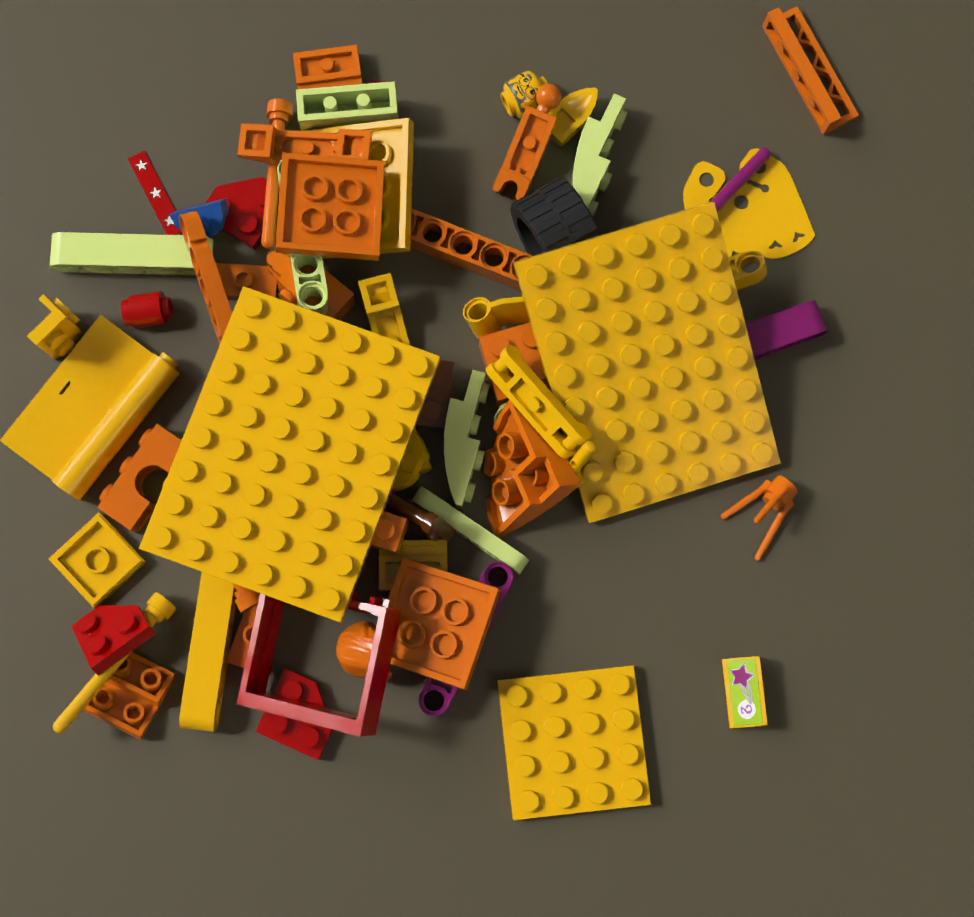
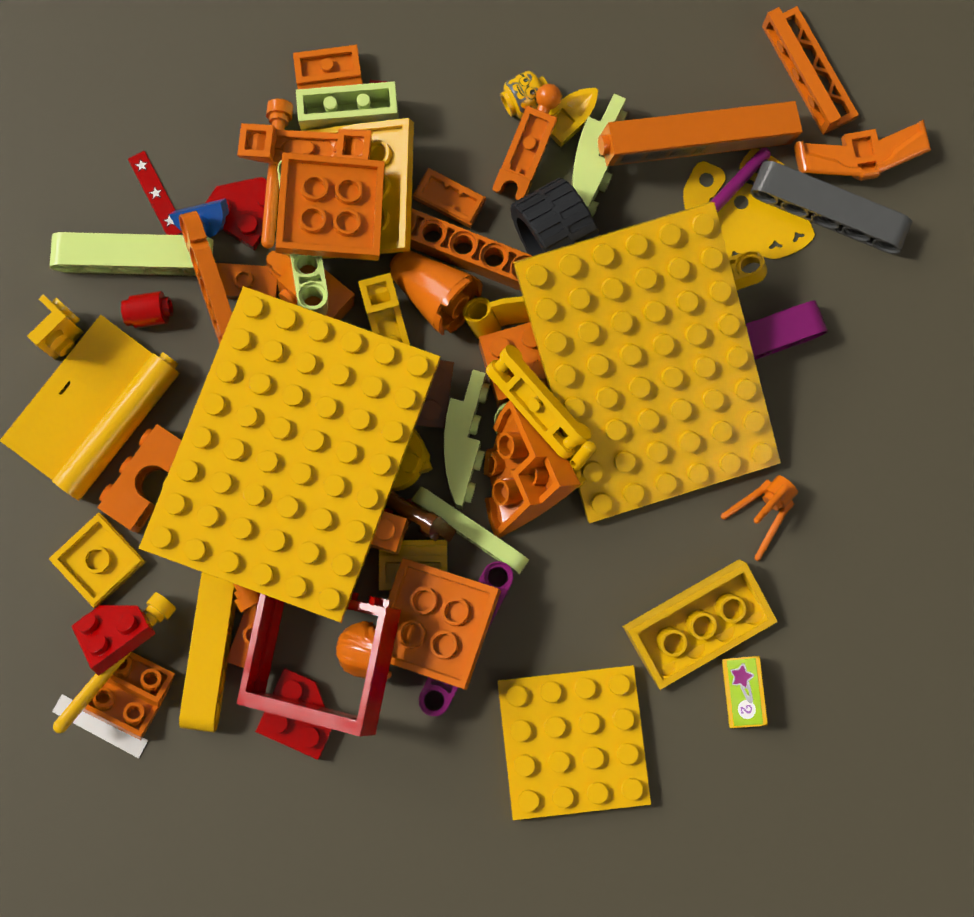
none -> white sticker [52,694,148,758]
none -> orange cone [390,250,483,335]
none -> orange plate [413,168,486,229]
none -> orange brick [598,101,803,166]
none -> yellow slope [622,559,778,690]
none -> dark grey beam [751,161,913,254]
none -> orange plate [794,119,931,181]

